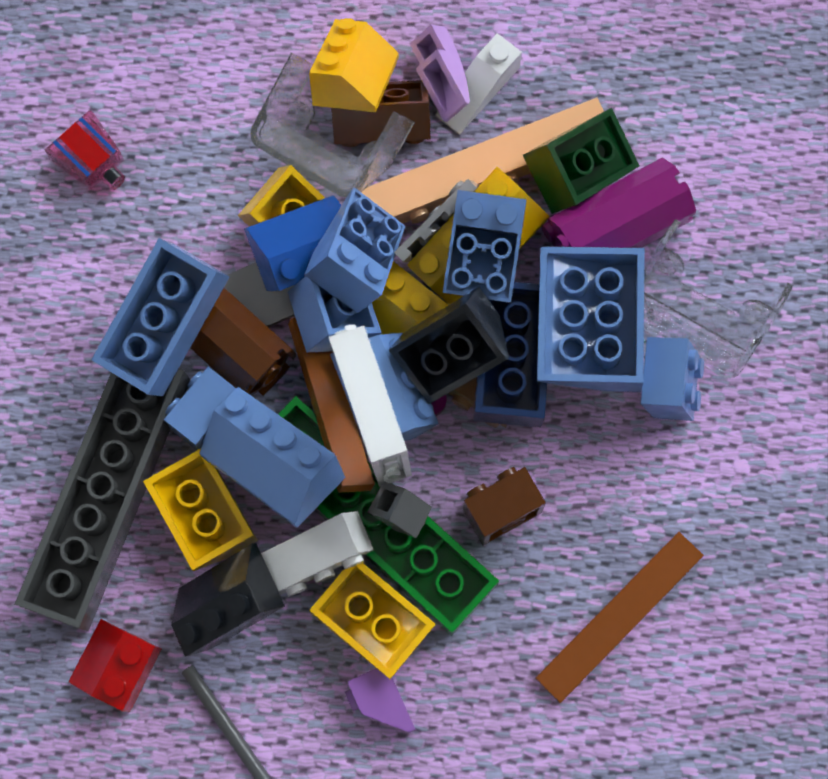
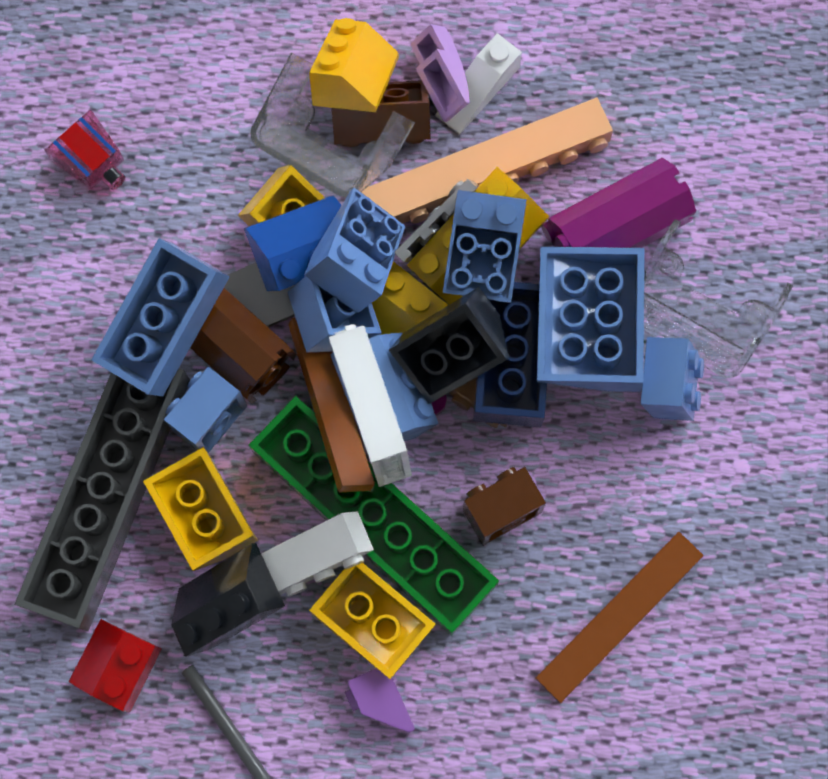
medium blue slope [200,387,345,528] -> none
dark grey brick [367,481,432,538] -> none
dark green slope [523,107,640,214] -> none

